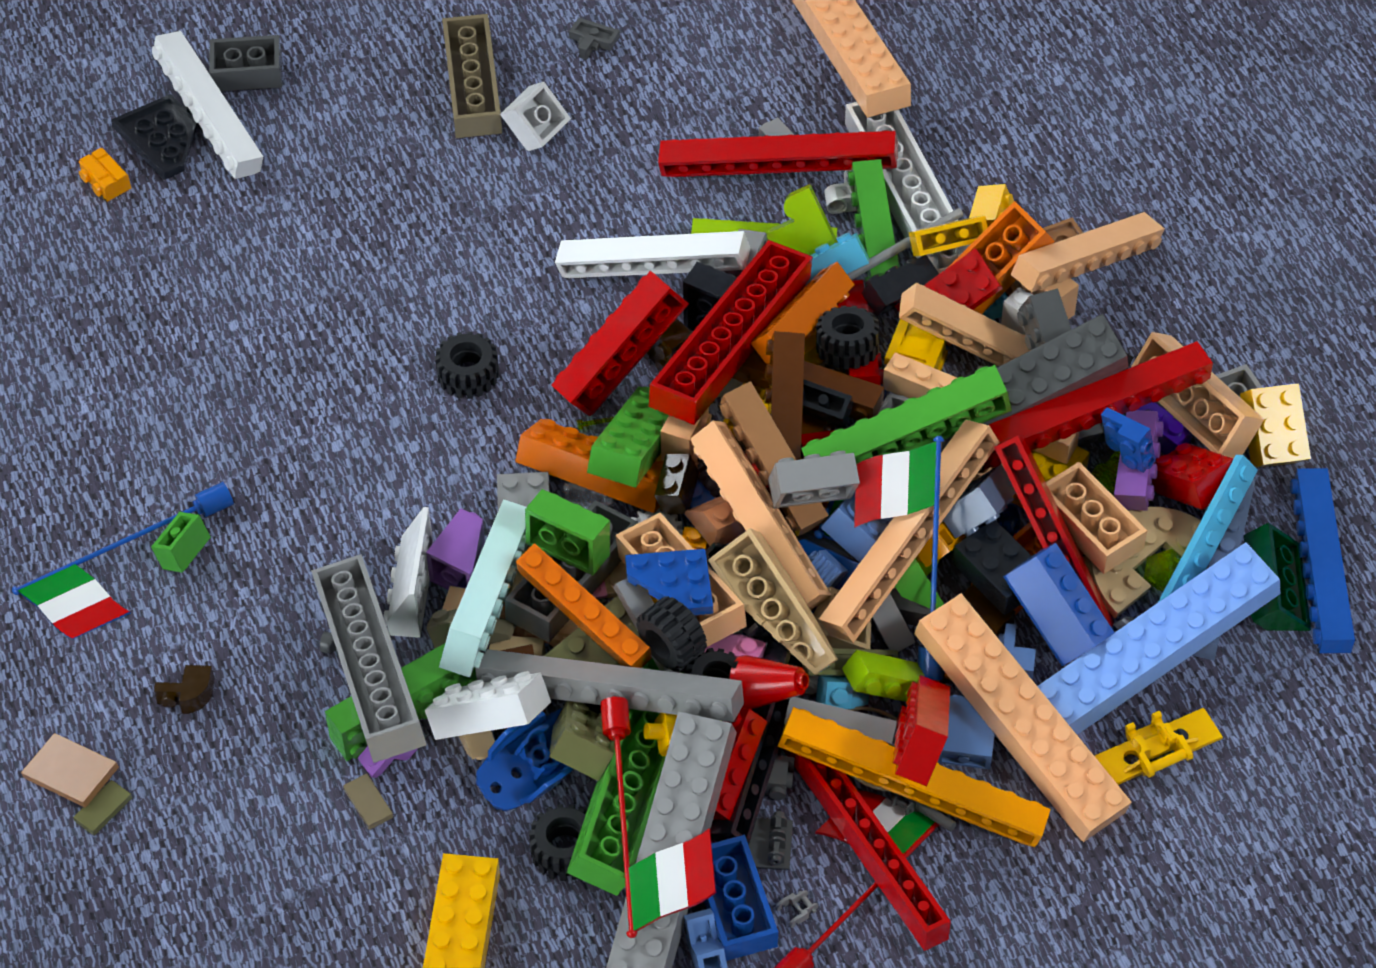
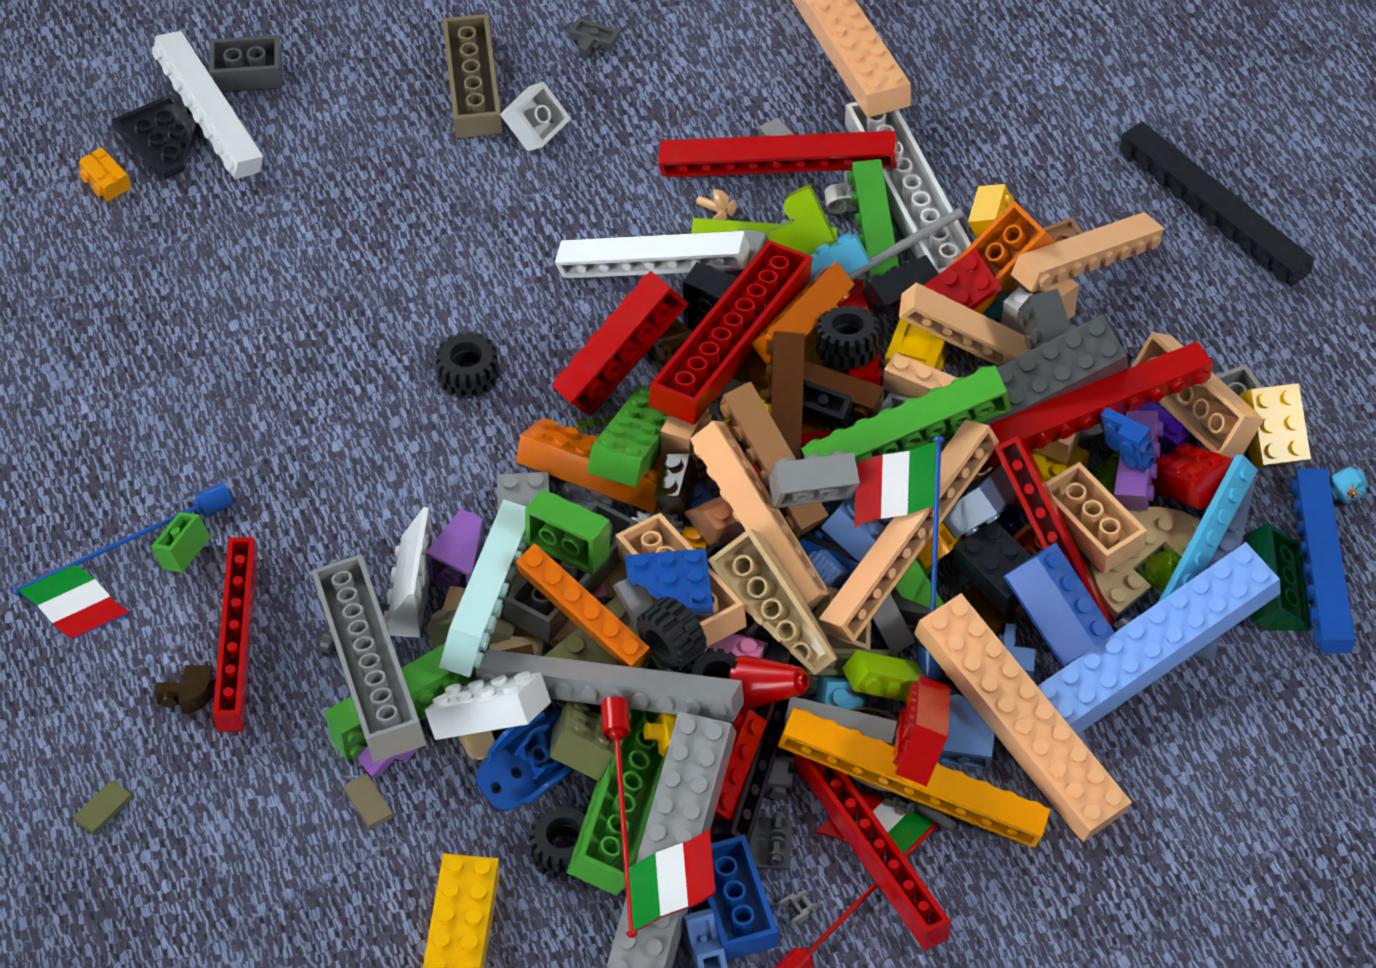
tile [21,733,119,808] -> none
yellow brick [908,216,988,256] -> none
yellow piece [1095,708,1223,785] -> none
none -> red brick [213,537,258,732]
none -> light nougat plant [696,189,737,220]
none -> black brick [1120,121,1315,287]
none -> medium azure head [1330,467,1368,505]

